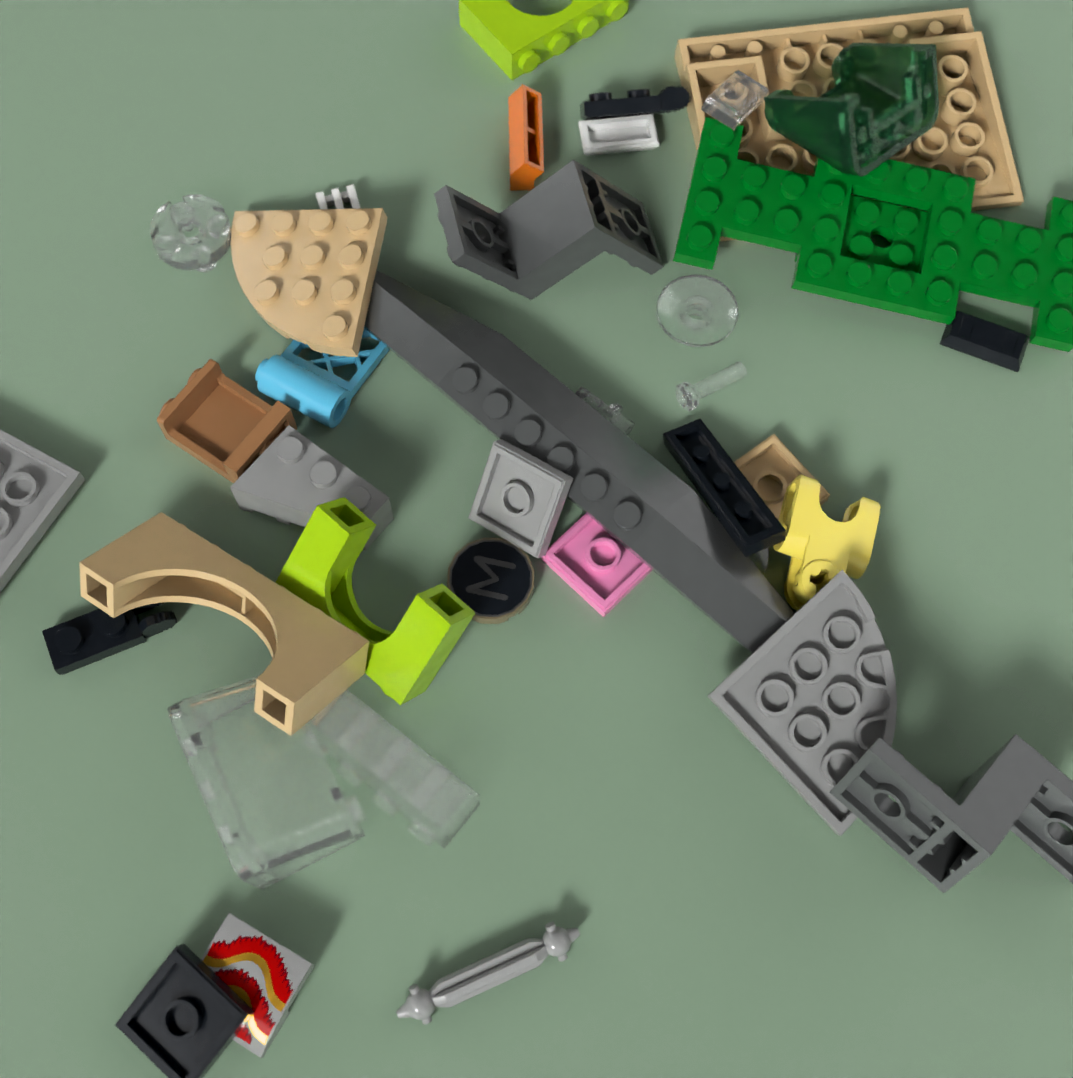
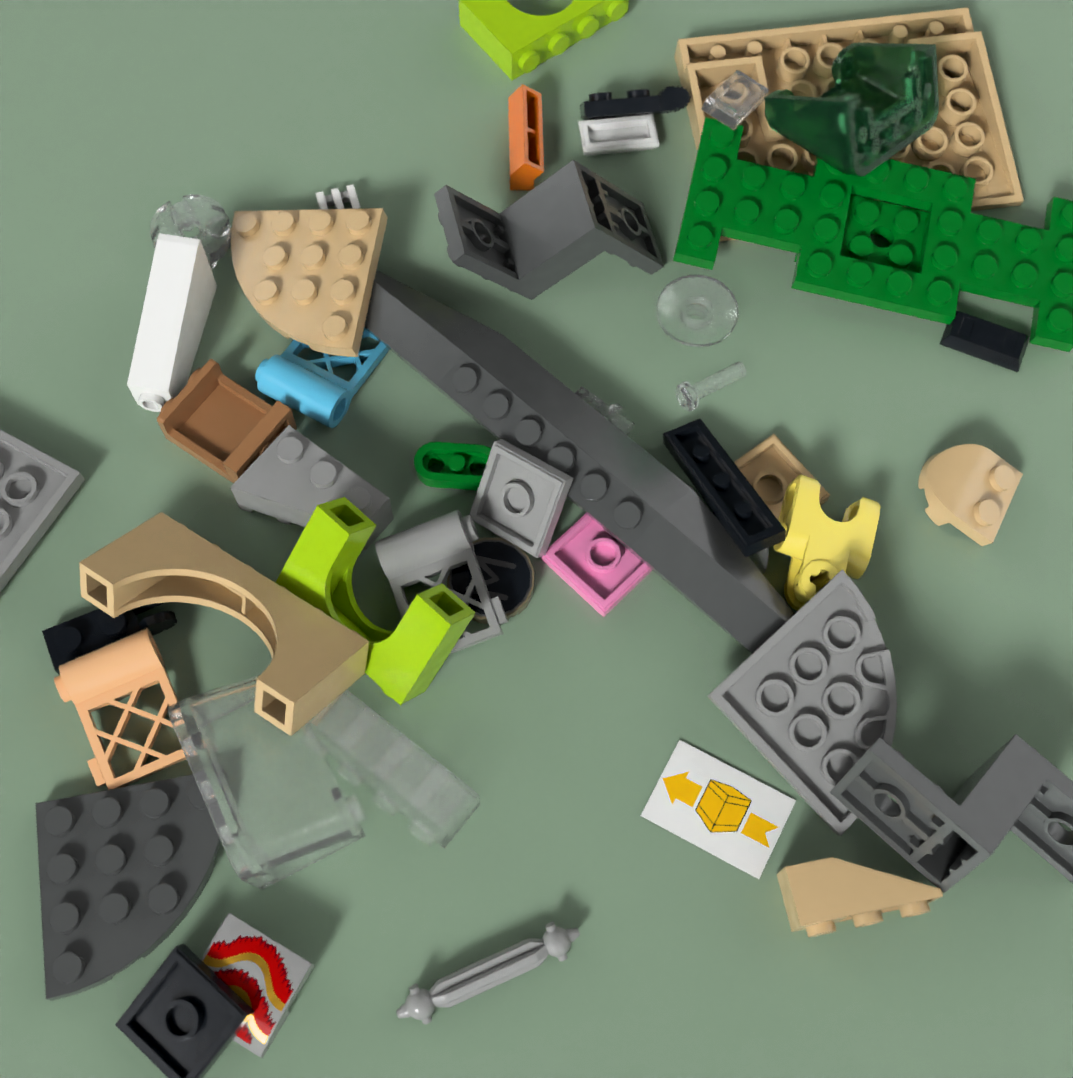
none -> dark grey plate [35,769,230,1001]
none -> light nougat piece [54,628,200,790]
none -> white slope [127,233,217,412]
none -> light grey piece [375,510,508,655]
none -> green plate [414,442,491,491]
none -> white sticker [640,739,796,879]
none -> tan slope [777,857,943,938]
none -> tan slope [918,444,1023,546]

